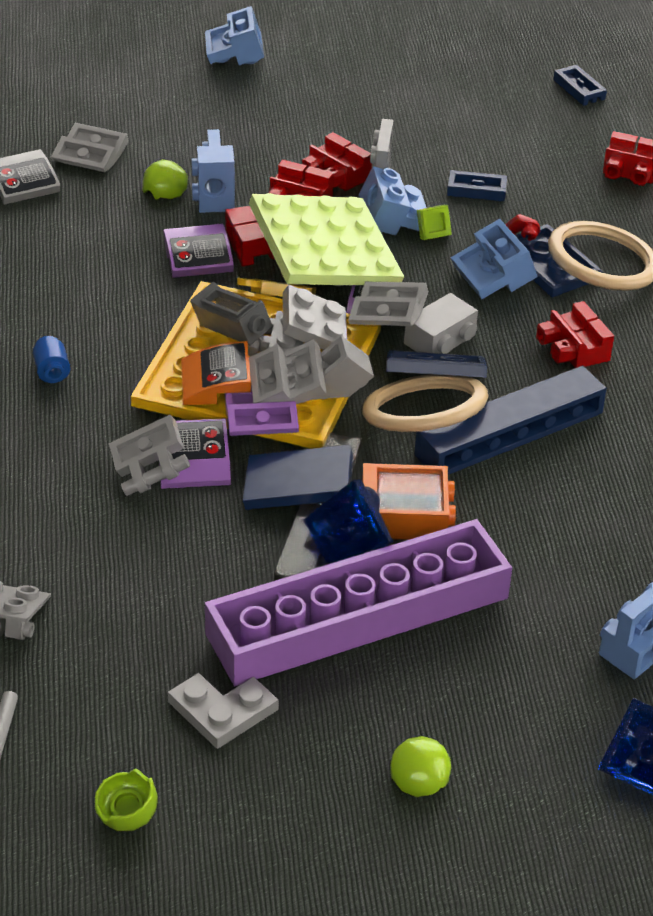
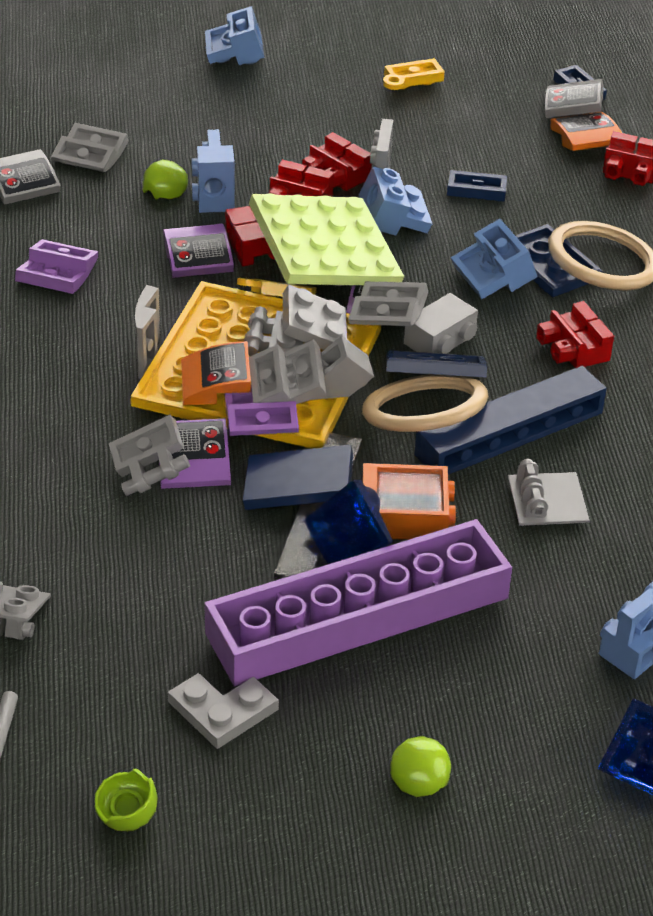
blue brick [32,336,70,383] -> none
dark grey window [190,282,273,346] -> none
lime tile [417,204,452,240] -> none
red arm [505,214,540,241] -> none
none -> medium lavender slope [15,239,98,294]
none -> light grey slope [135,285,160,379]
none -> yellow hinge [383,58,444,90]
none -> light grey hinge [508,459,590,526]
none -> slope [545,79,603,118]
none -> orange slope [551,112,622,151]

